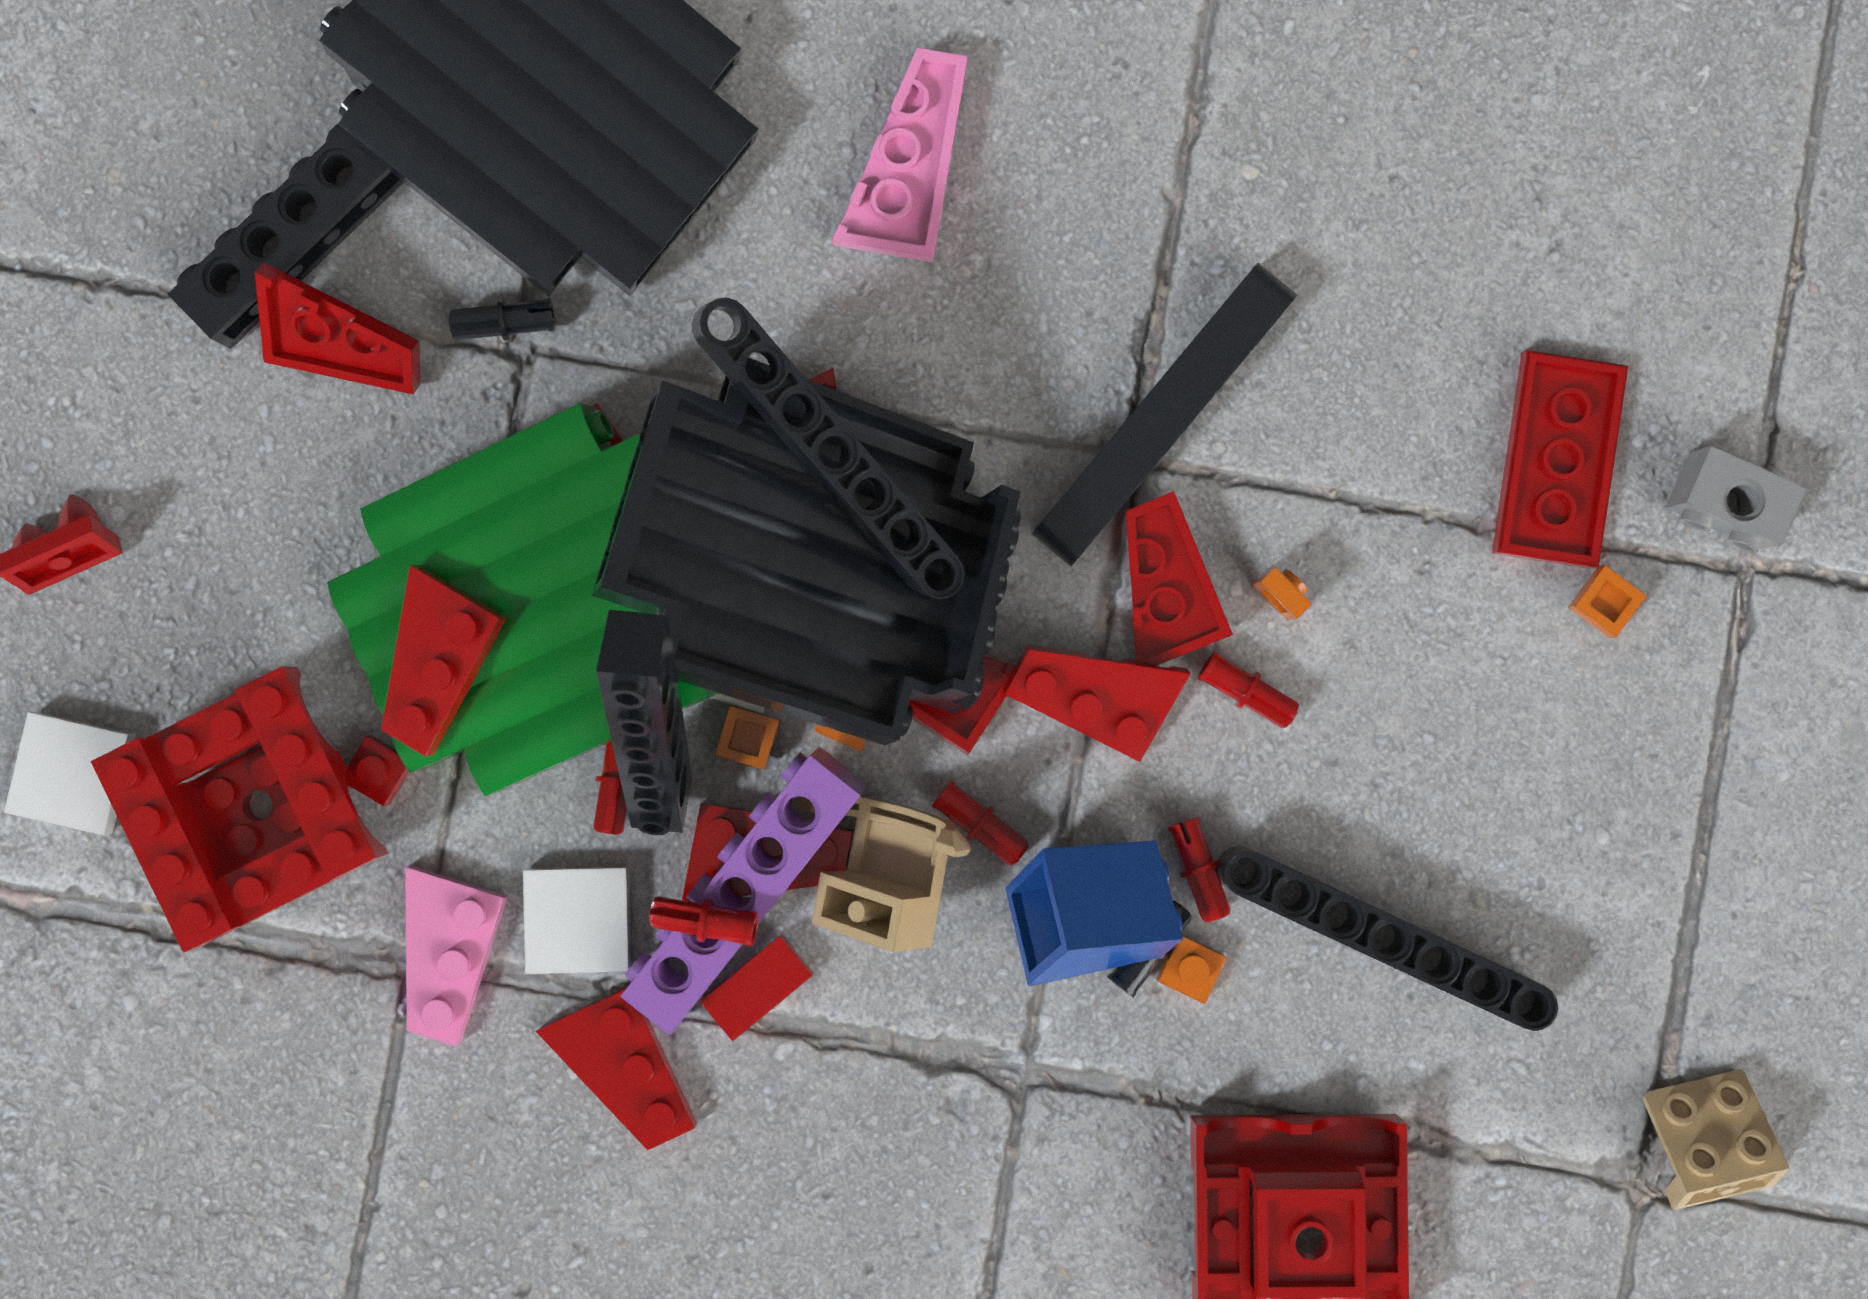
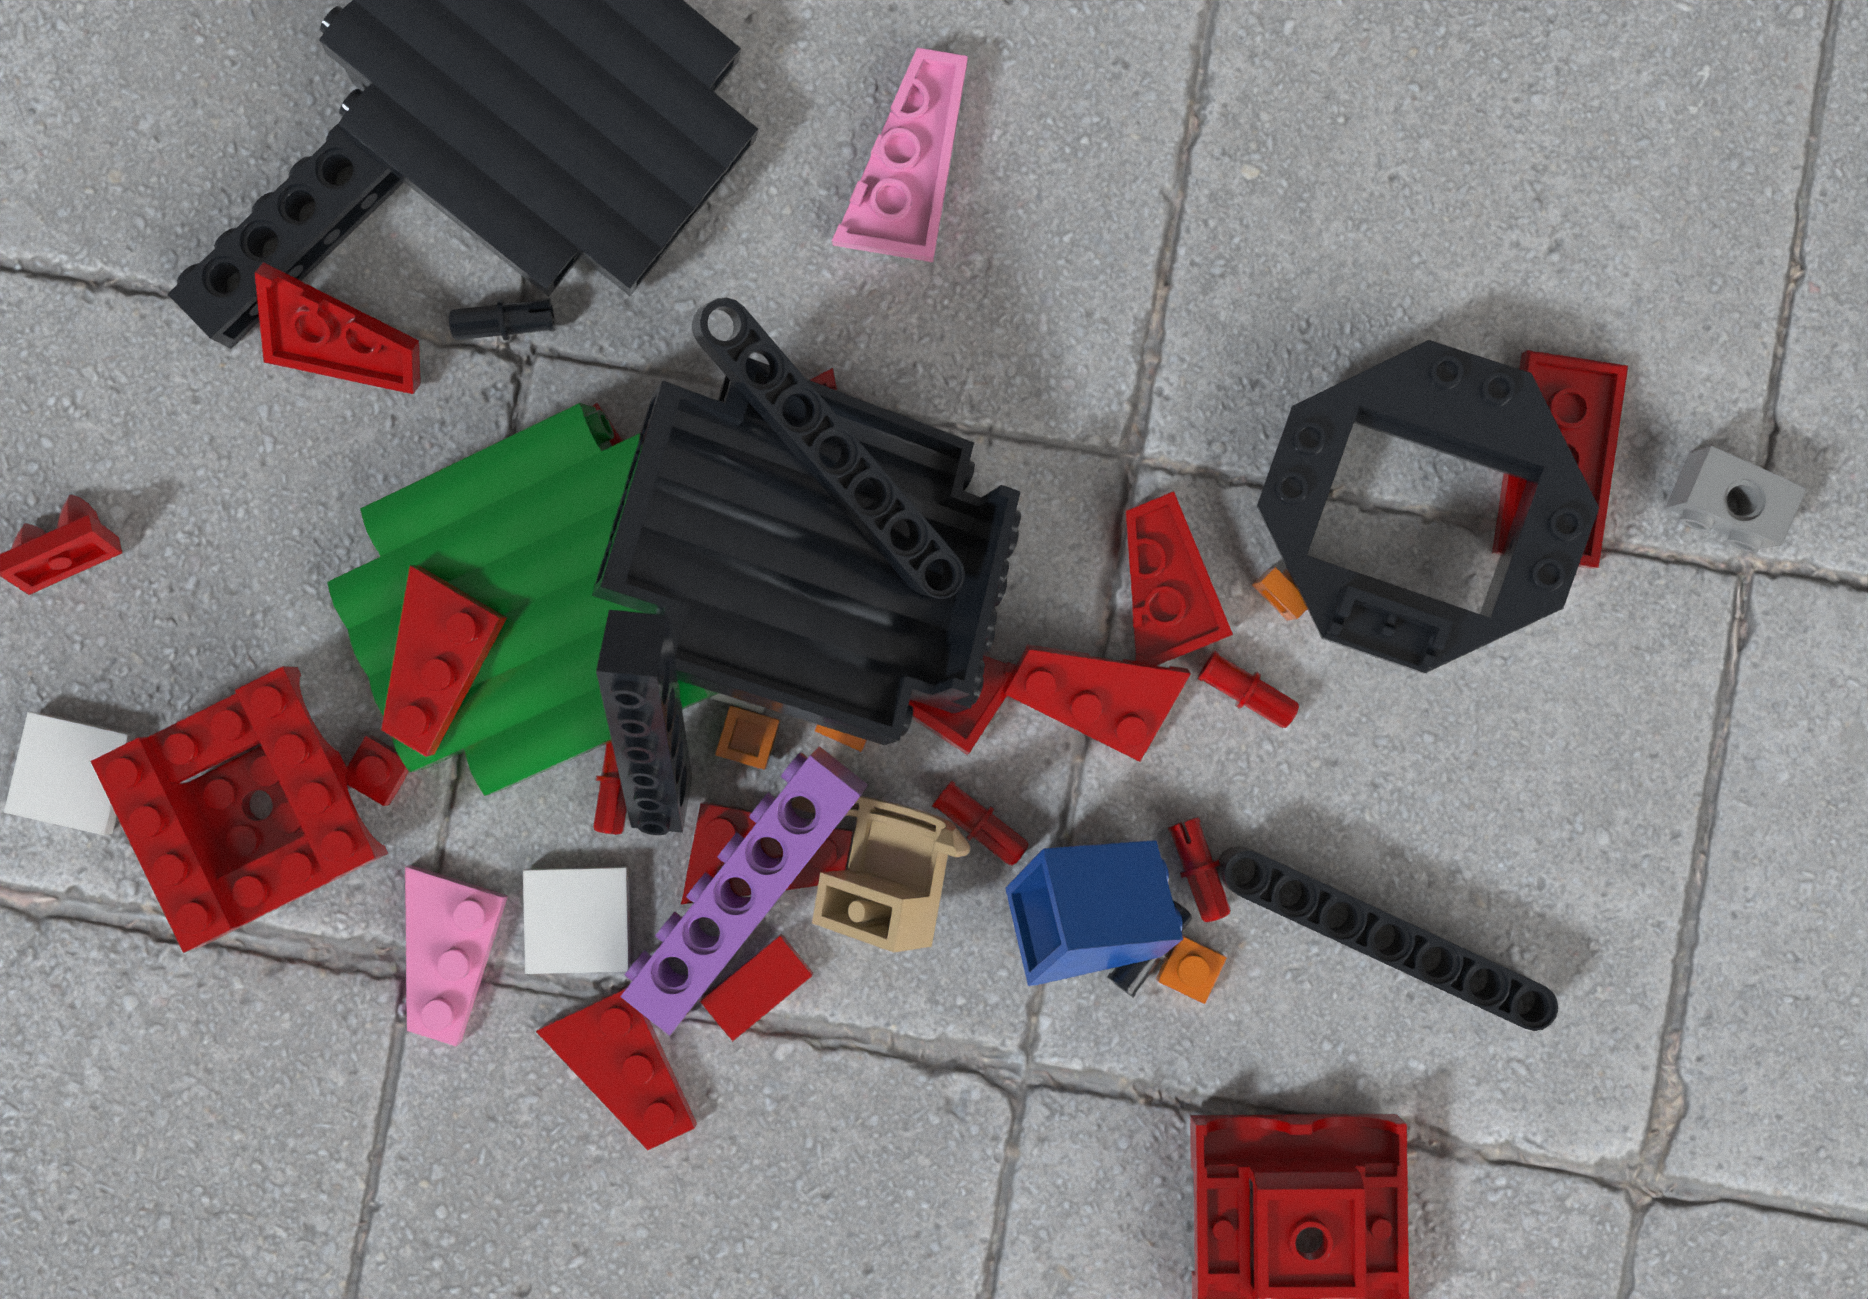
red axle [649,896,759,947] -> none
black beam [1032,263,1297,567] -> none
orange plate [1568,565,1647,638] -> none
tan bracket [1643,1070,1790,1211] -> none
none -> black hinge [1257,340,1599,674]

